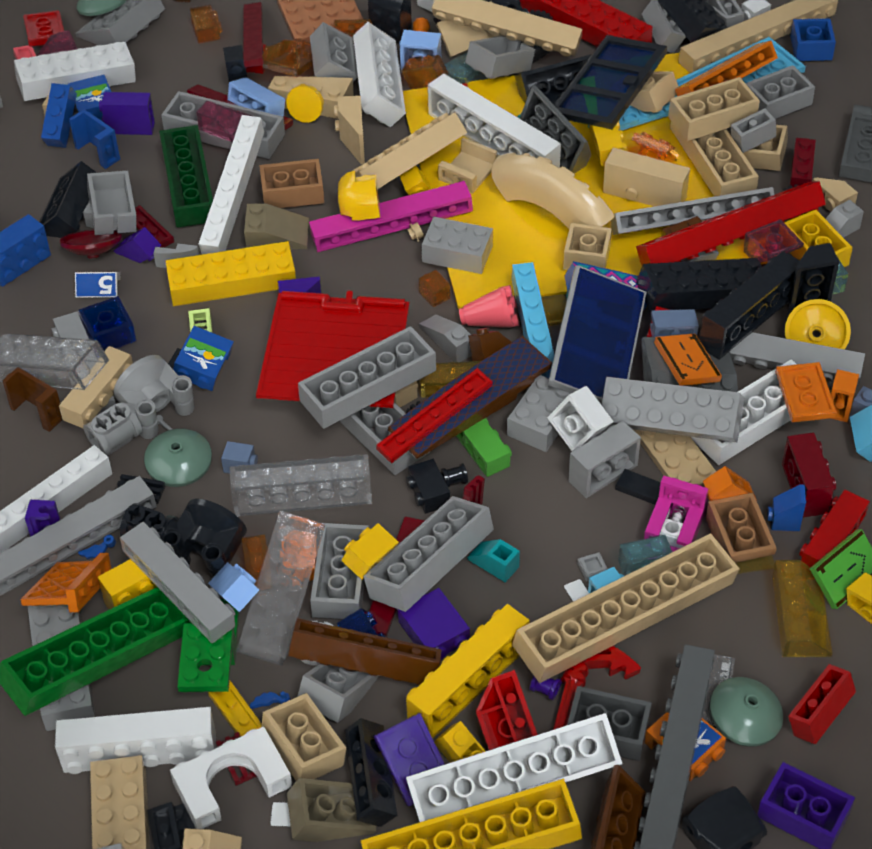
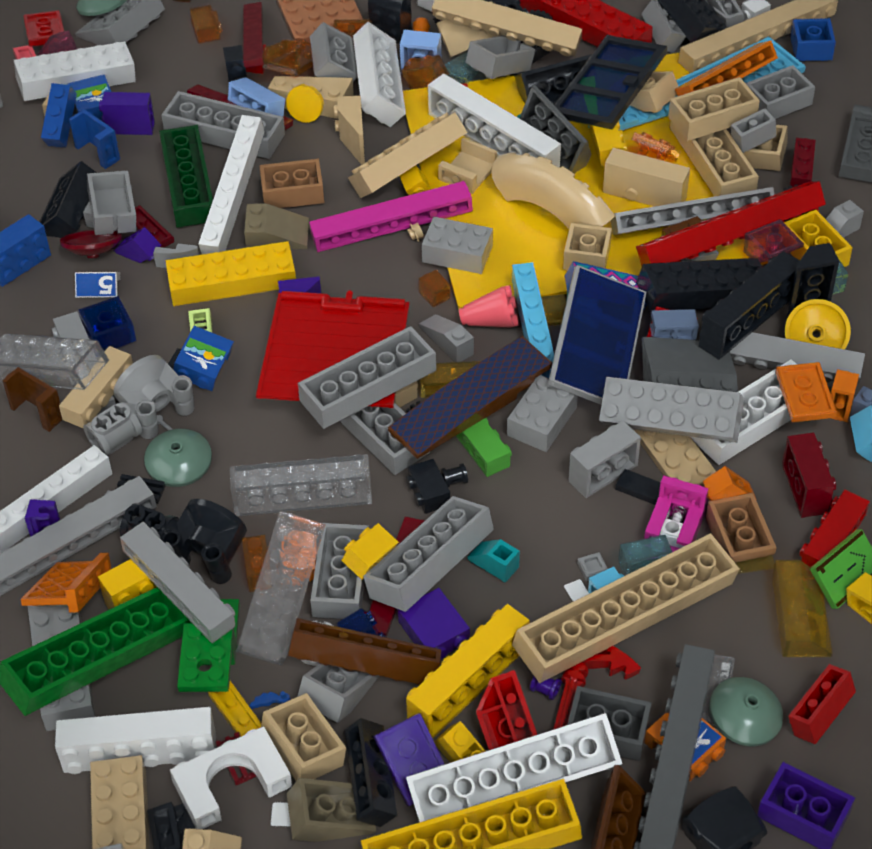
blue piece [78,535,116,559] -> none
clear pink slope [196,100,252,142] -> none
light blue brick [208,562,259,612] -> none
sand blue brick [221,441,258,477] -> none
yellow brick [338,170,380,220] -> none
red tile [376,368,493,464] -> none
dark red tile [463,475,485,505] -> none
reddish brown slope [468,328,511,361] -> none
white brick [547,386,614,451] -> none
orange tile [654,333,722,386] -> none
blue slope [767,485,806,532] -> none
tan slope [812,177,858,212] -> none

